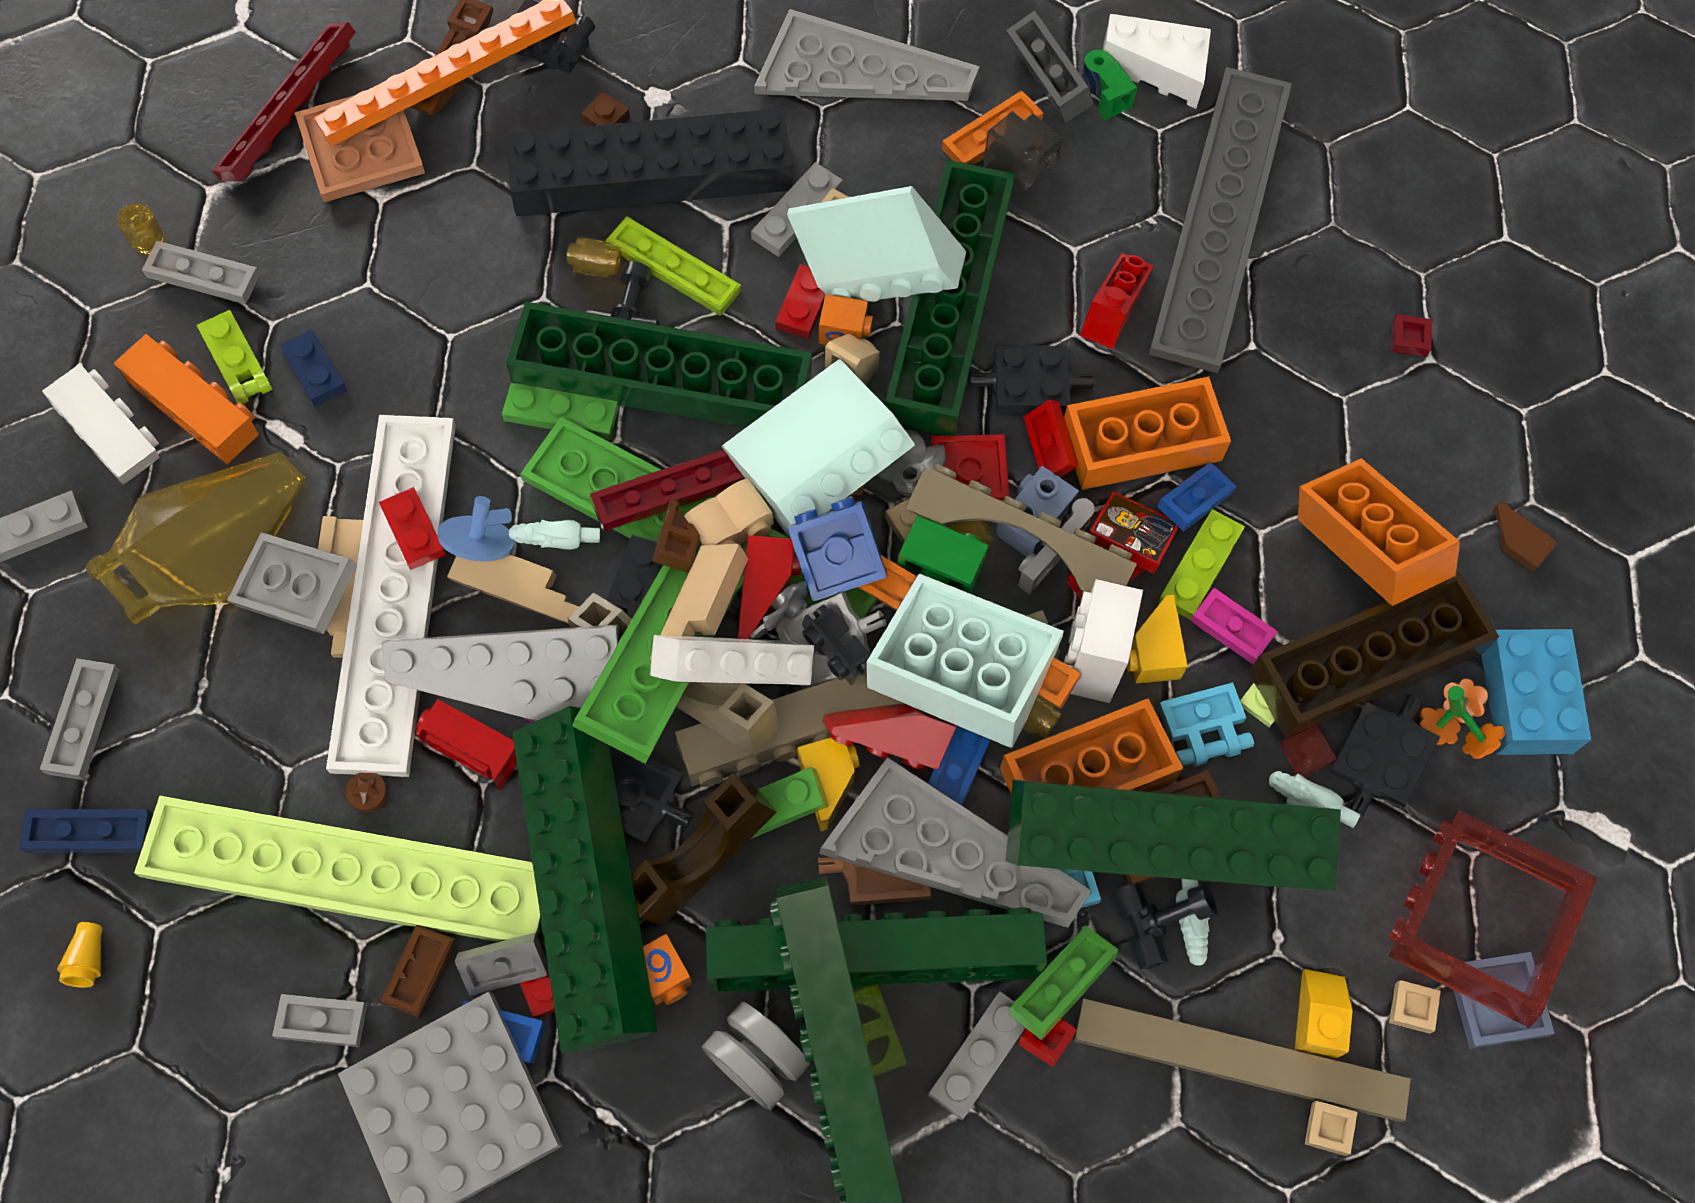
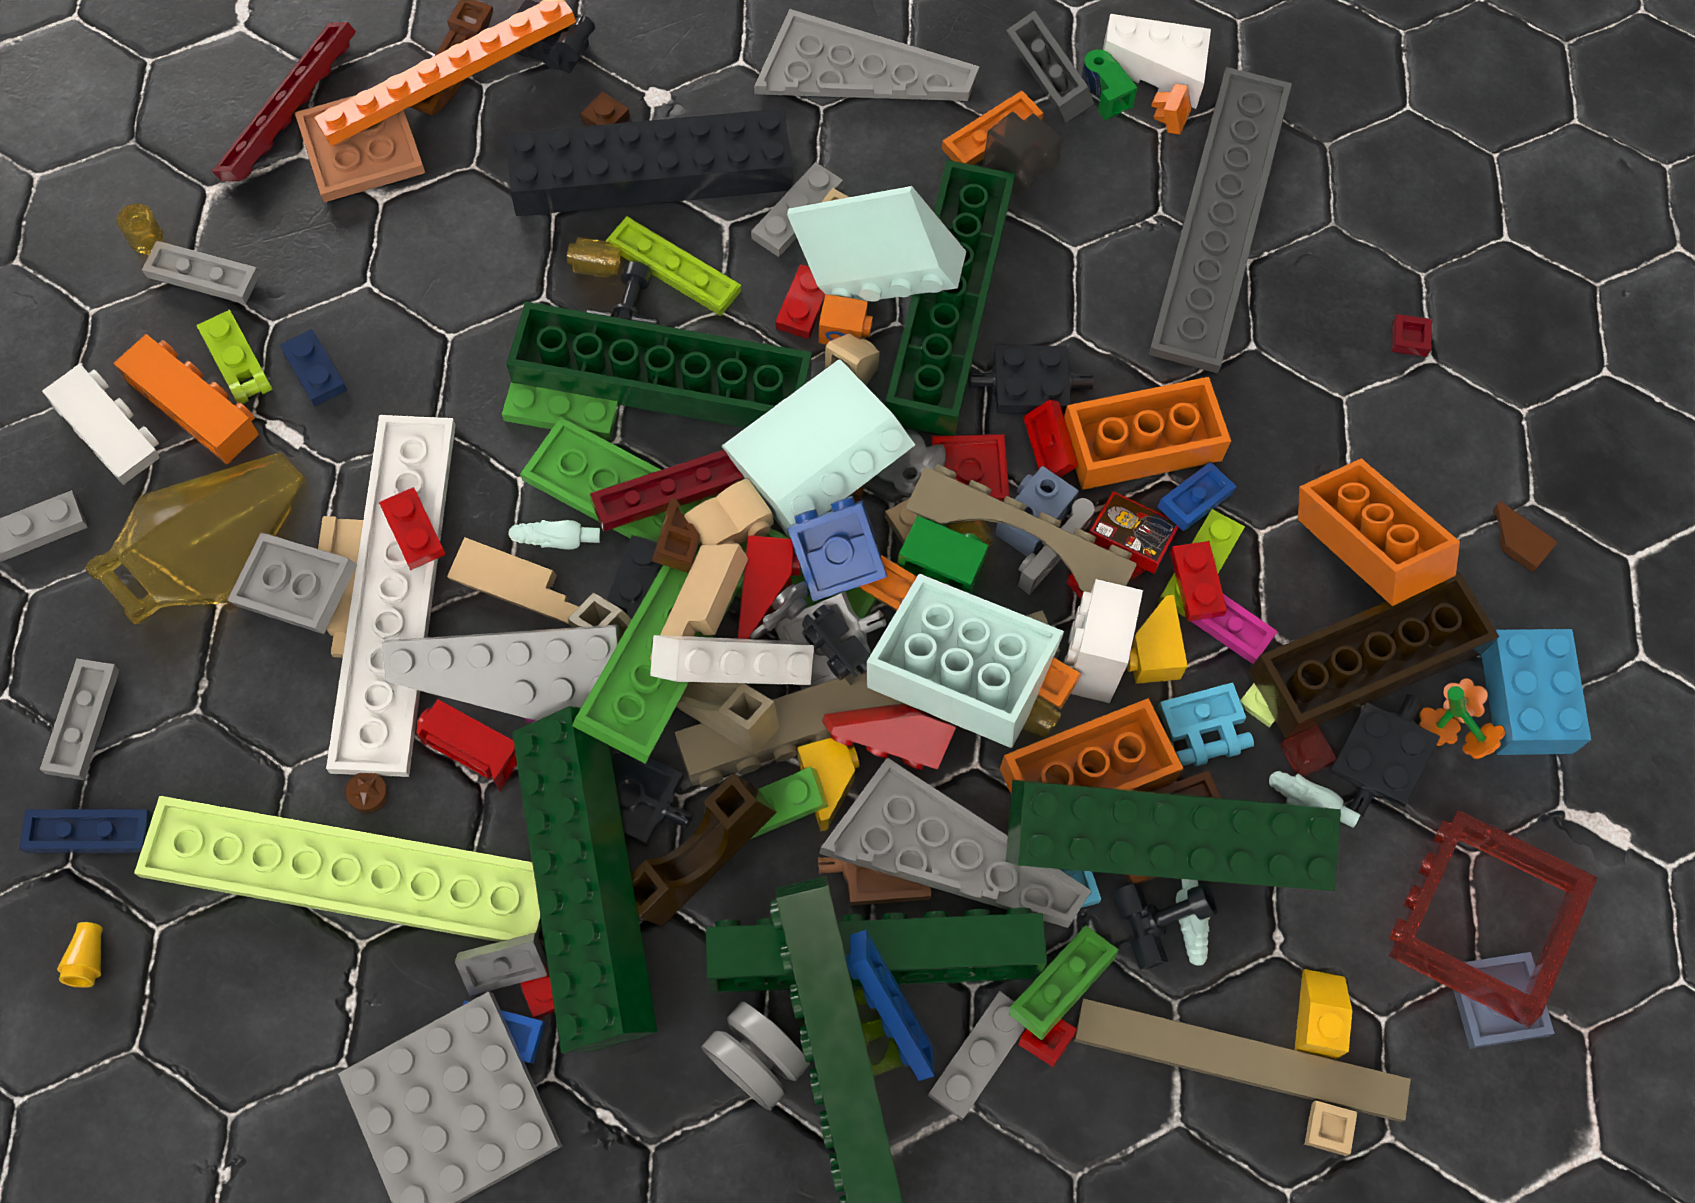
light grey plate [272,994,367,1047] -> none
reddish brown plate [380,925,456,1019] -> none
medium blue shield [437,496,515,561] -> none
orange brick [643,934,692,1005] -> none
blue plate [928,724,991,806] -> none
red slope [1080,253,1154,349] -> none
tan plate [1389,980,1441,1034] -> none
none -> blue plate [846,930,934,1081]
none -> orange tile [1152,84,1191,135]
none -> red plate [1170,541,1227,622]

